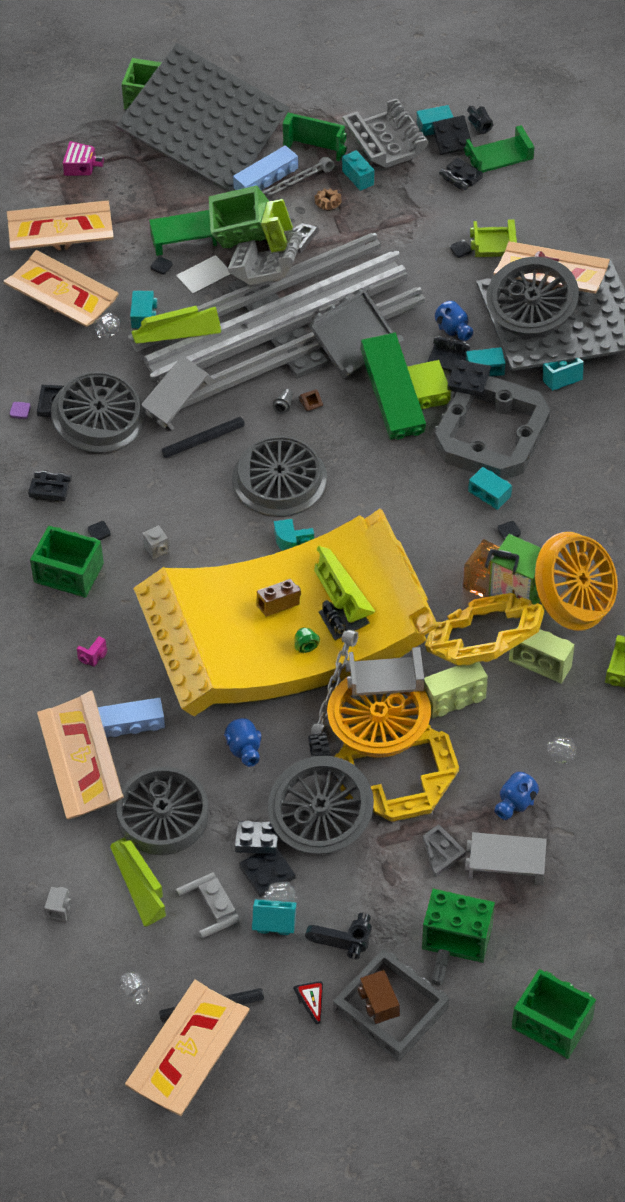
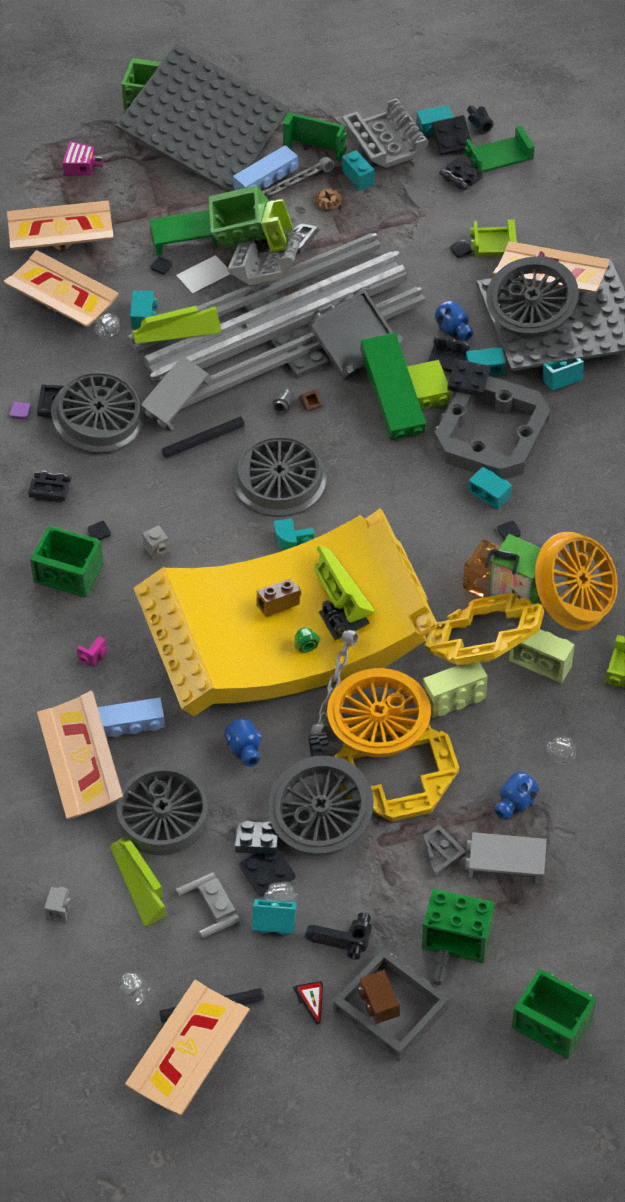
light grey panel [345,647,424,696] -> none

